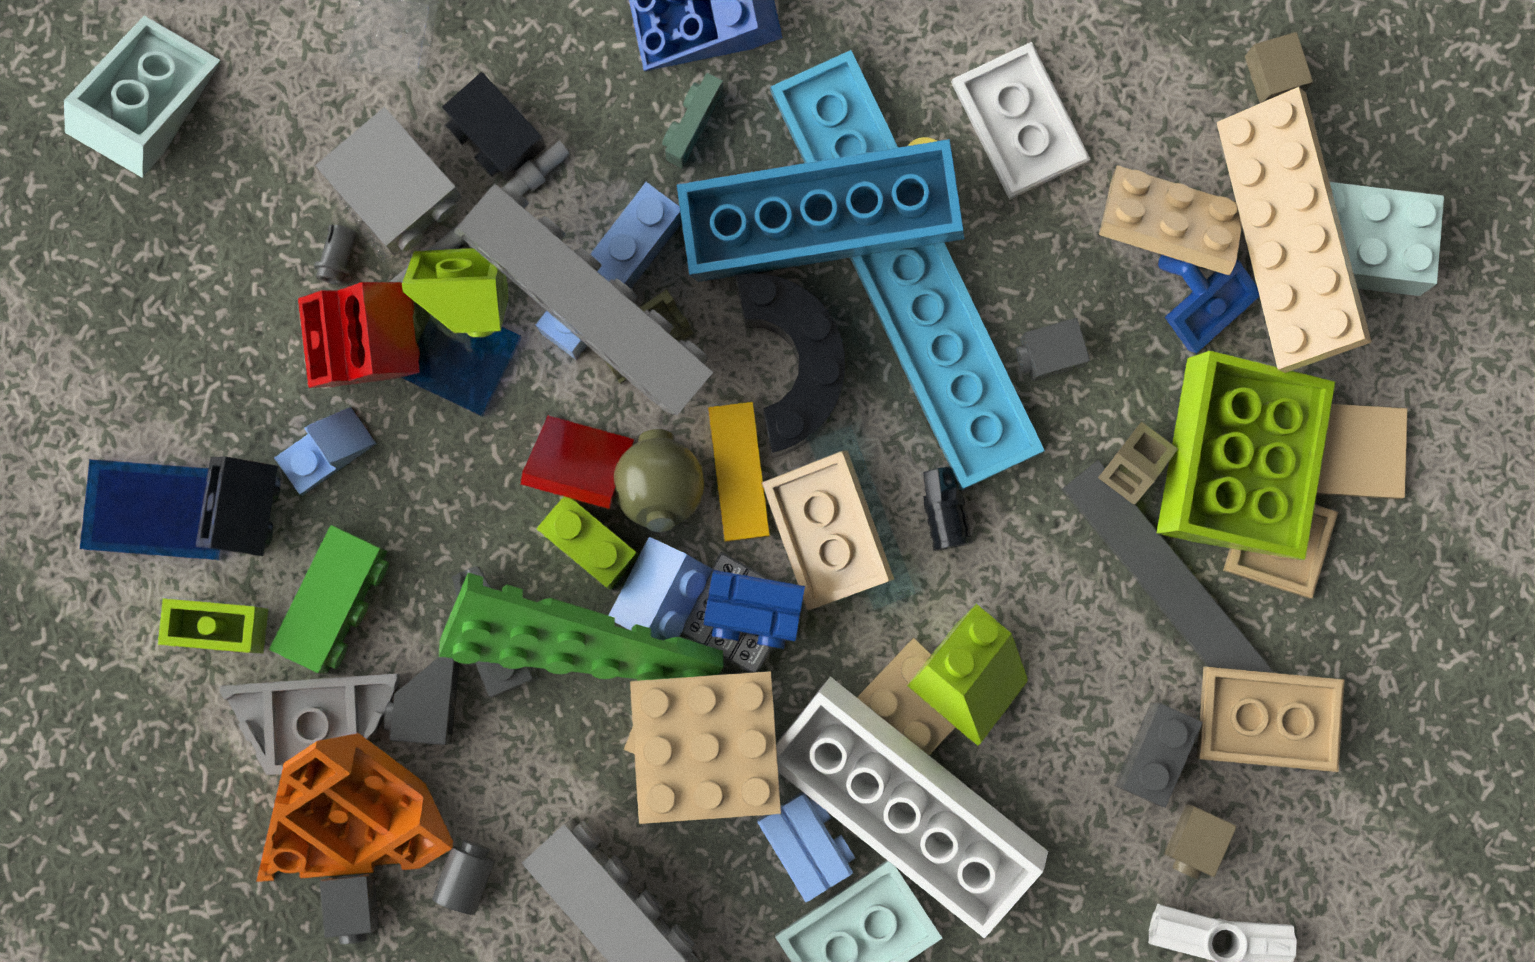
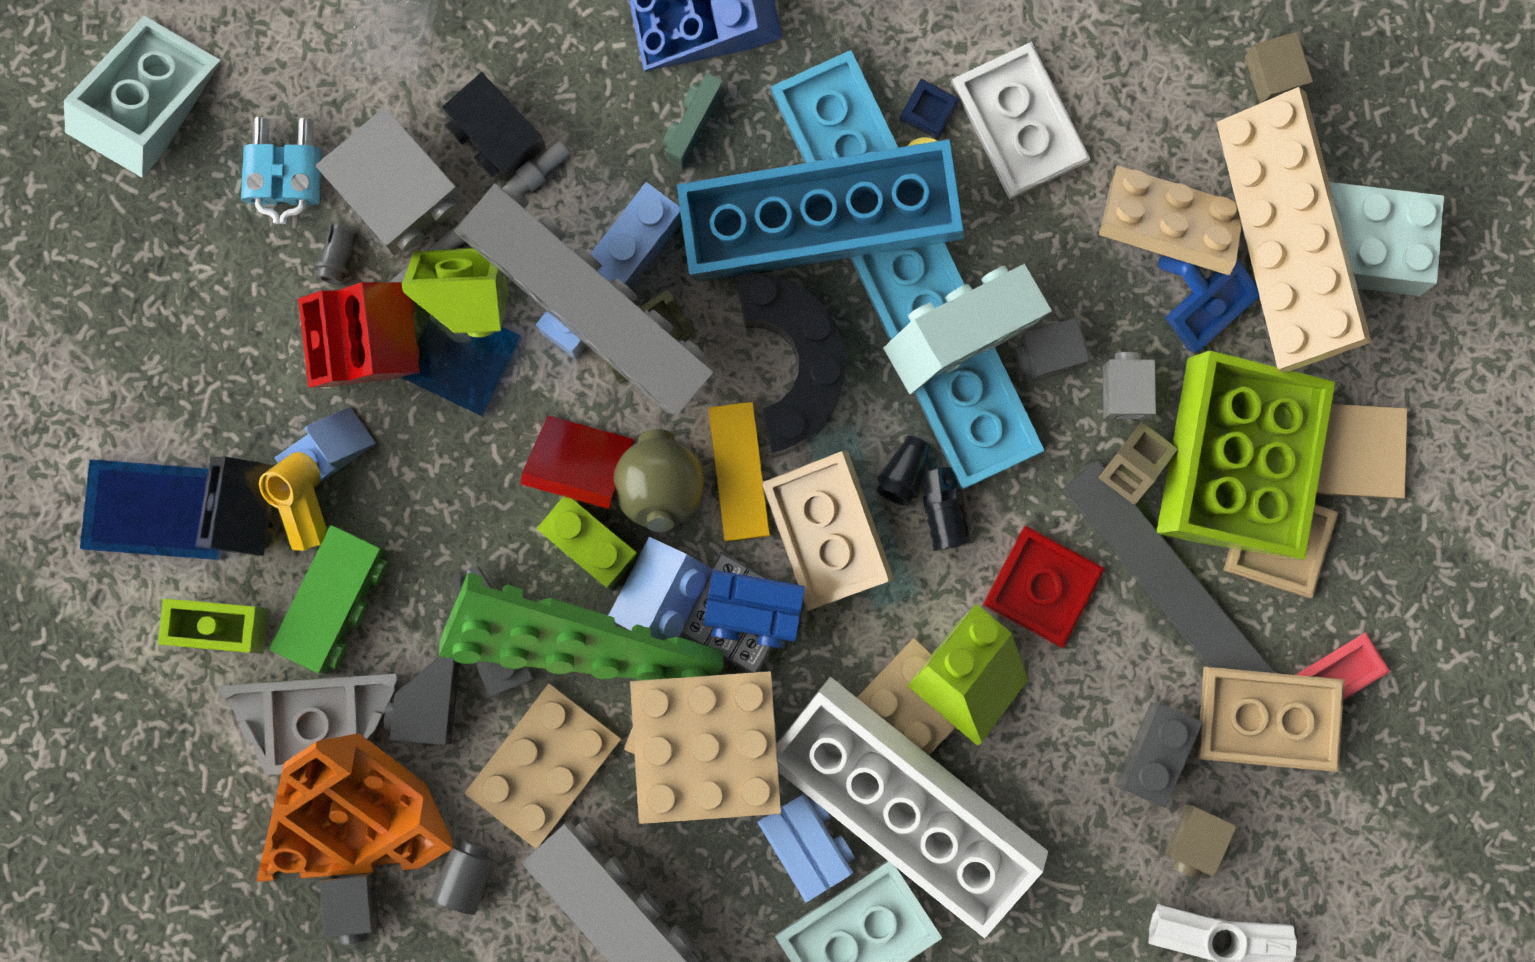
none -> medium azure piece [241,117,322,224]
none -> yellow piece [259,452,327,551]
none -> tan plate [464,683,622,849]
none -> black cone [876,436,931,506]
none -> light aqua wedge [883,264,1052,394]
none -> dark blue tile [899,78,960,140]
none -> red tile [982,525,1105,649]
none -> light grey brick [1103,352,1156,419]
none -> coral tile [1295,632,1390,700]

